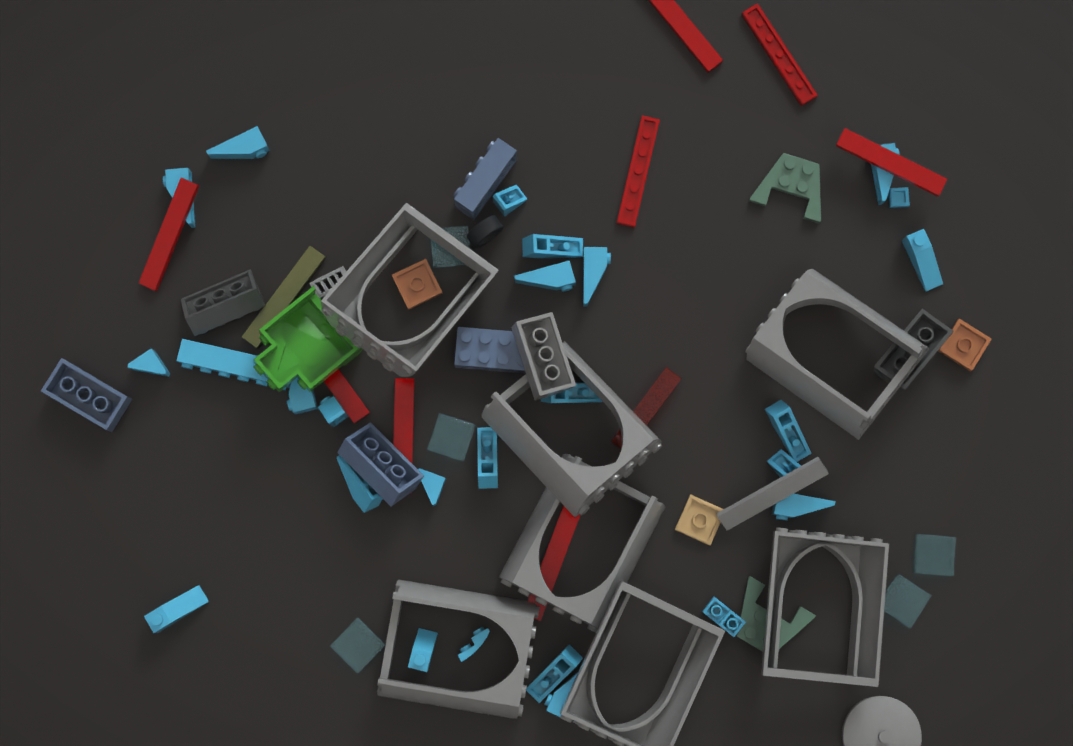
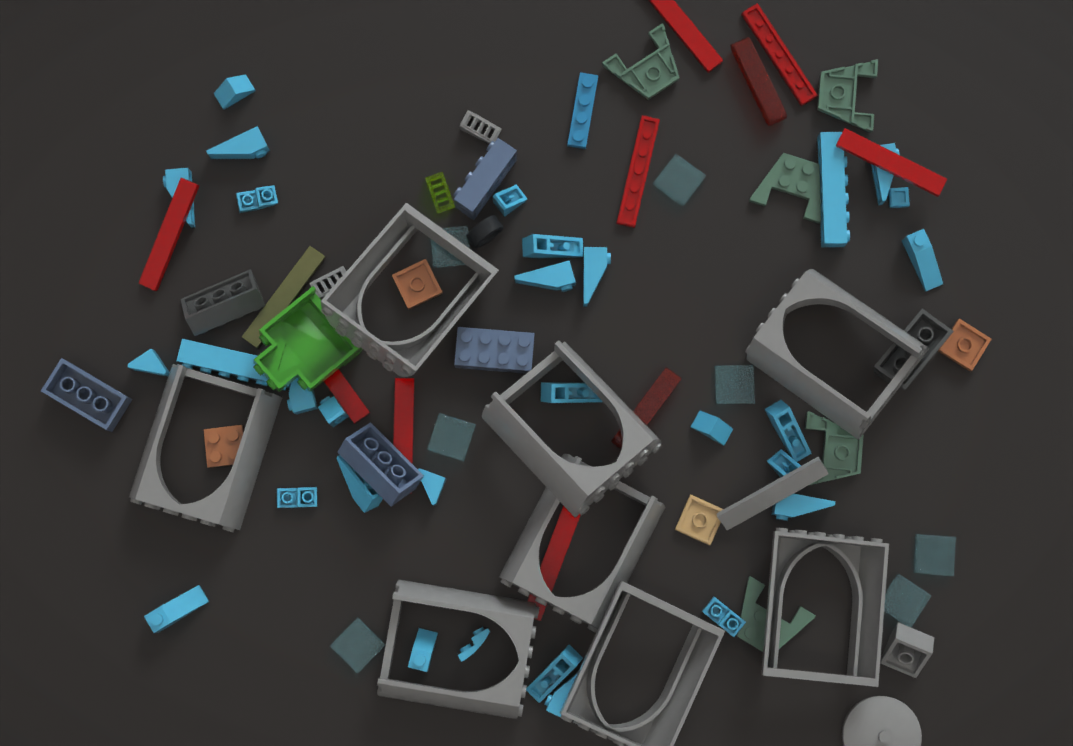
medium azure slope [477,427,498,489] -> none
light grey slope [511,312,576,400] -> none
none -> light grey panel [129,364,282,533]
none -> nougat plate [204,425,244,468]
none -> medium azure slope [214,74,256,110]
none -> medium azure slope [236,185,278,213]
none -> medium azure slope [276,487,317,508]
none -> clear neon green slope [425,171,455,214]
none -> light grey slope [460,110,502,144]
none -> dark azure plate [567,72,598,149]
none -> sand green wing [602,23,680,100]
none -> clear light blue tile [653,154,706,206]
none -> medium azure slope [691,411,733,446]
none -> clear light blue tile [715,365,755,404]
none -> clear red beam [730,37,787,126]
none -> sand green wing [805,411,864,486]
none -> sand green wing [817,60,878,132]
none -> medium azure brick [817,132,850,247]
none -> light grey slope [880,622,934,678]

